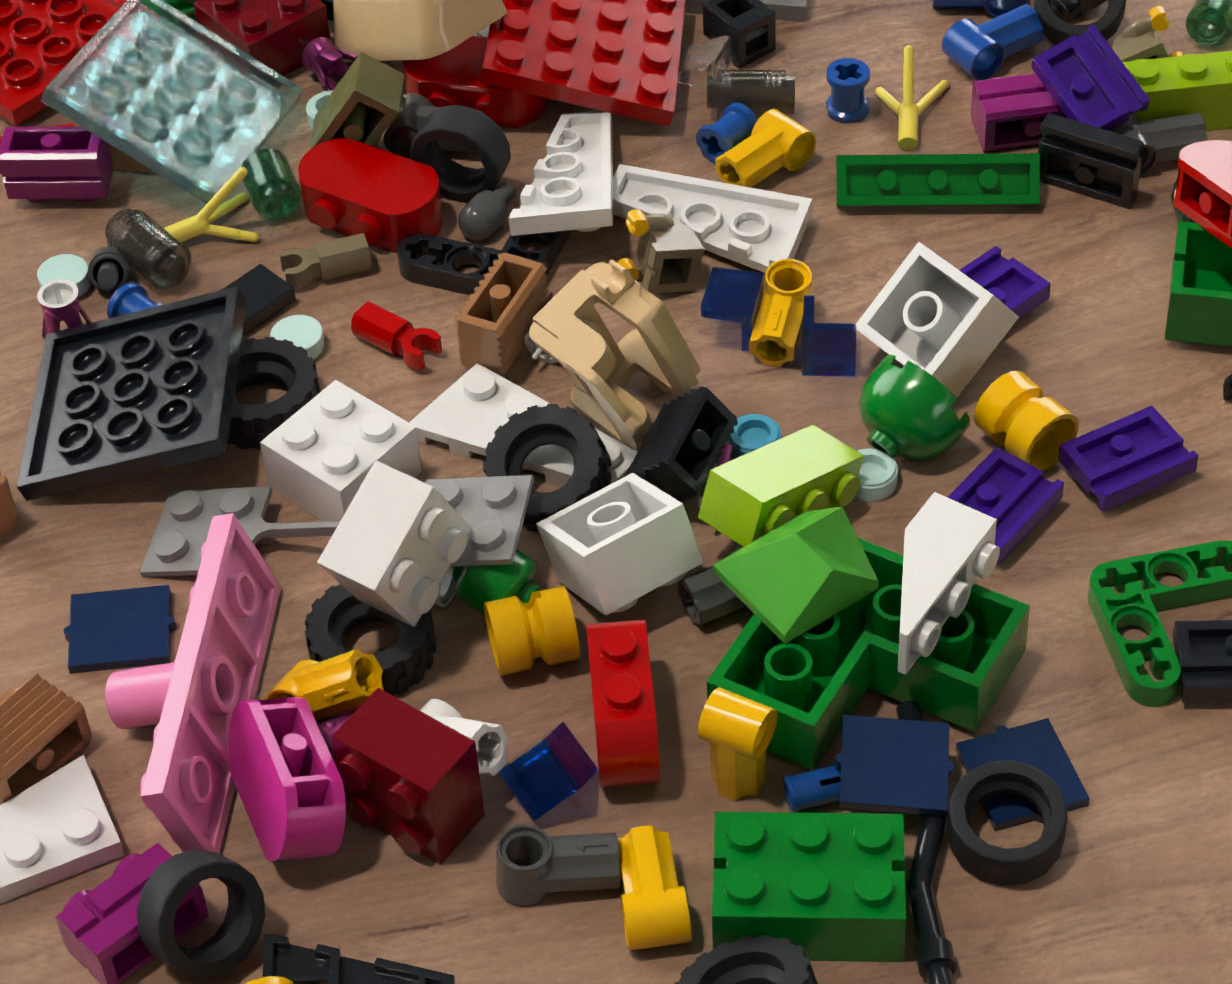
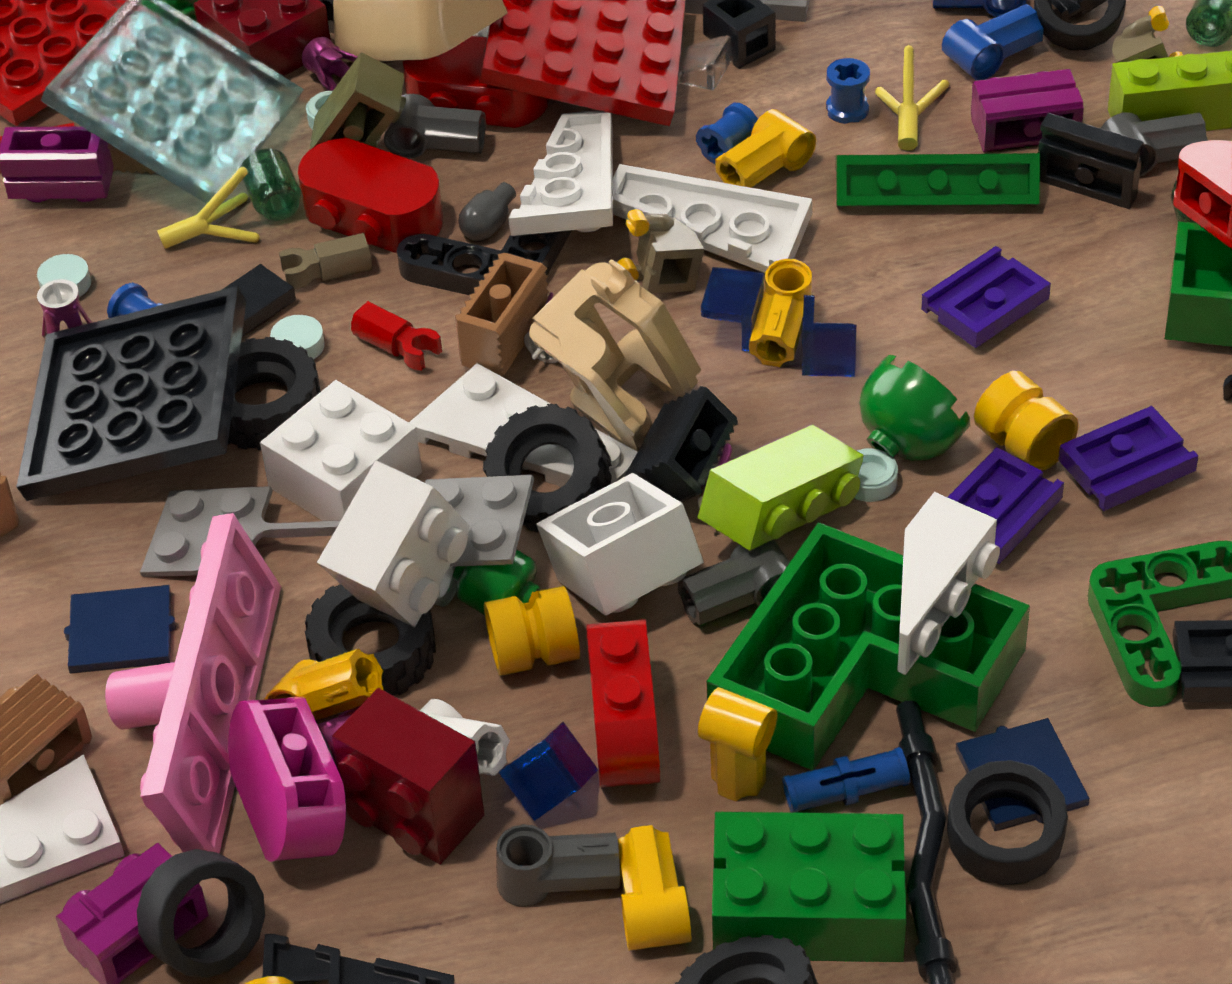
dark grey cylinder [88,246,130,291] -> none
clear smoke head [105,209,191,289] -> none
black tyre [410,105,511,203] -> none
clear smoke head [707,69,795,119] -> none
bright green slope [713,506,879,644] -> none
medium azure tile [727,414,781,459] -> none
dark blue piece [834,715,955,817] -> none
white brick [854,242,1019,398] -> none
dark purple plate [1031,24,1150,131] -> none

